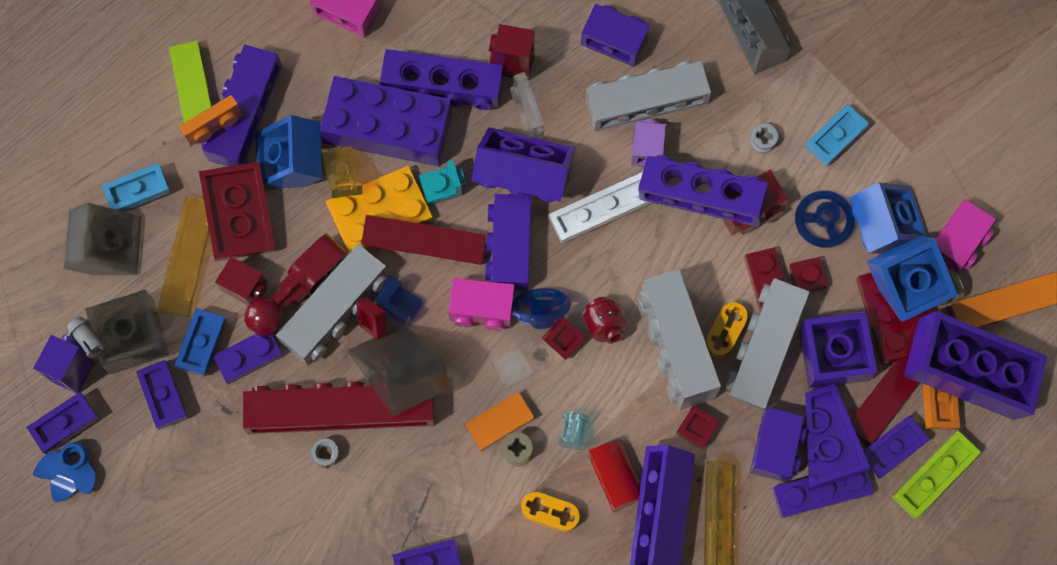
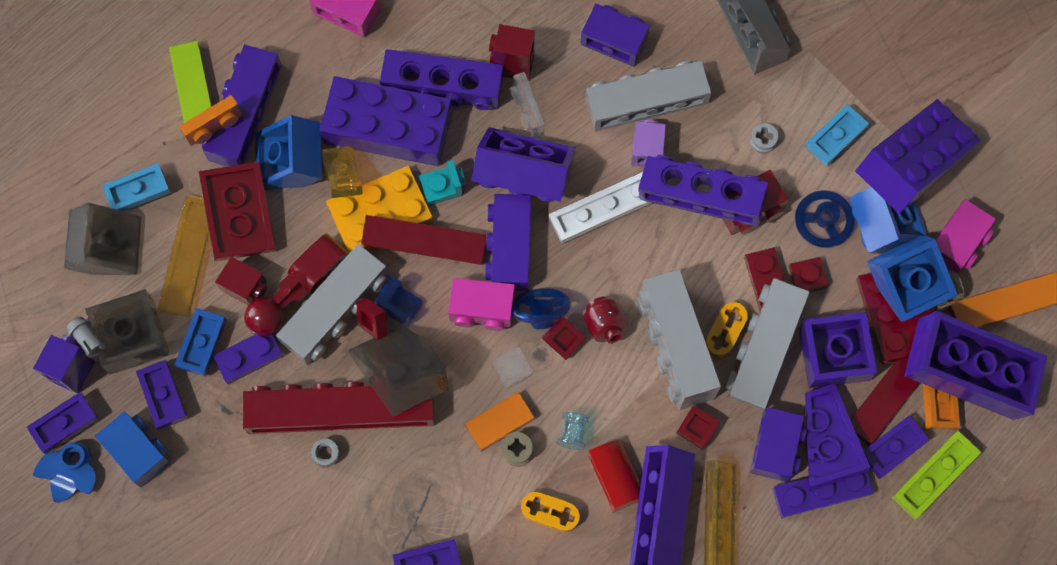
none -> blue brick [95,411,170,487]
none -> dark purple brick [855,99,981,214]

